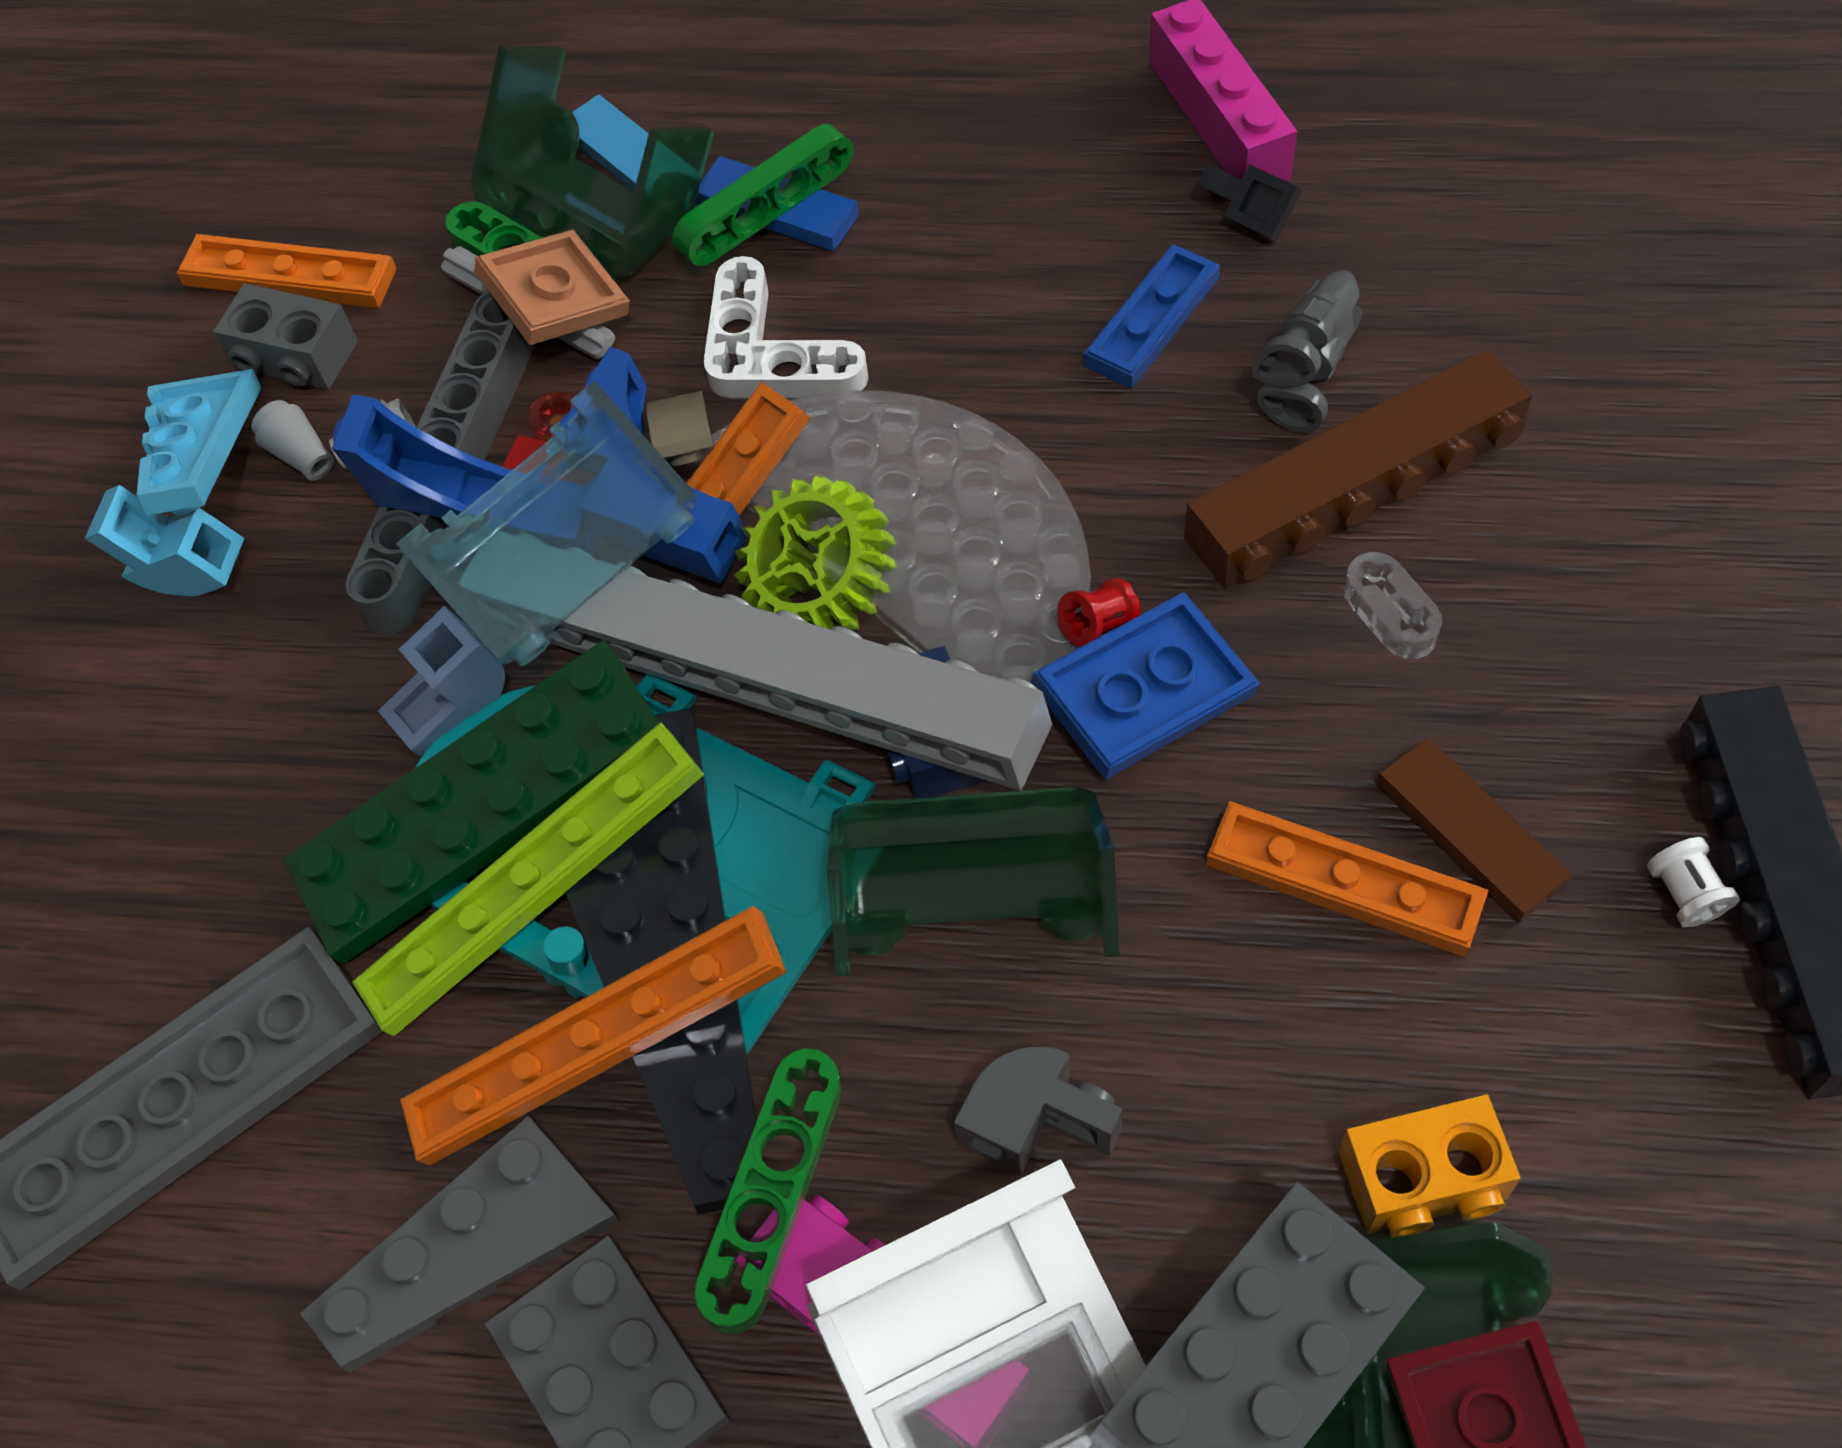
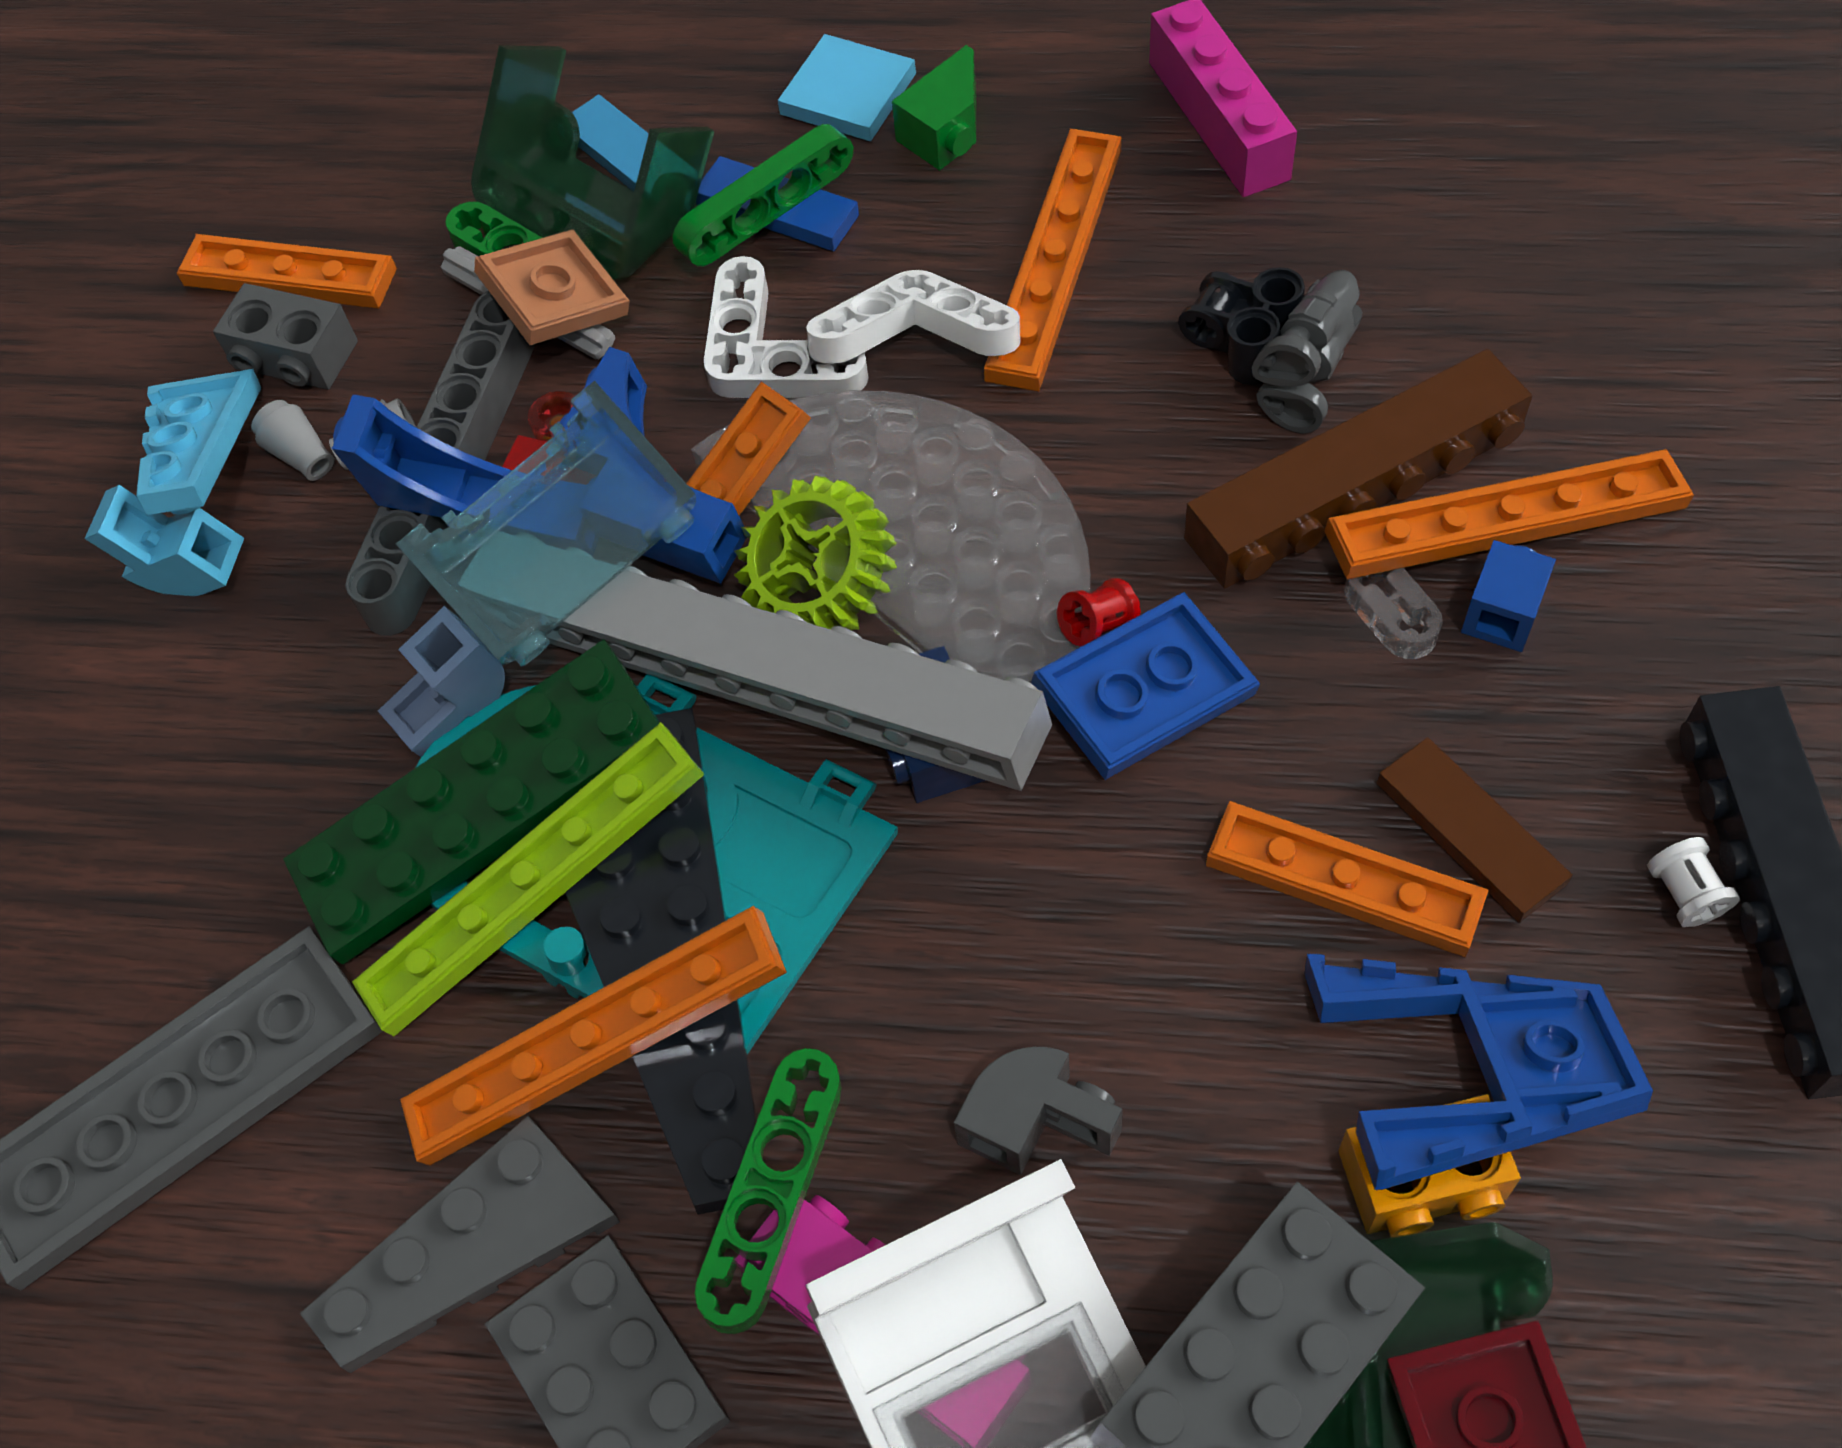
dark tan slope [646,391,713,466] -> none
clear green windscreen [827,788,1120,976] -> none
blue tile [1083,244,1220,389] -> none
black plate [1197,163,1302,241] -> none
none -> medium azure tile [778,34,916,142]
none -> white beam [806,270,1021,364]
none -> green slope [892,45,976,171]
none -> orange tile [984,128,1122,392]
none -> black piece [1178,267,1305,385]
none -> blue wing [1304,954,1653,1190]
none -> orange tile [1324,449,1694,579]
none -> blue brick [1461,540,1556,652]

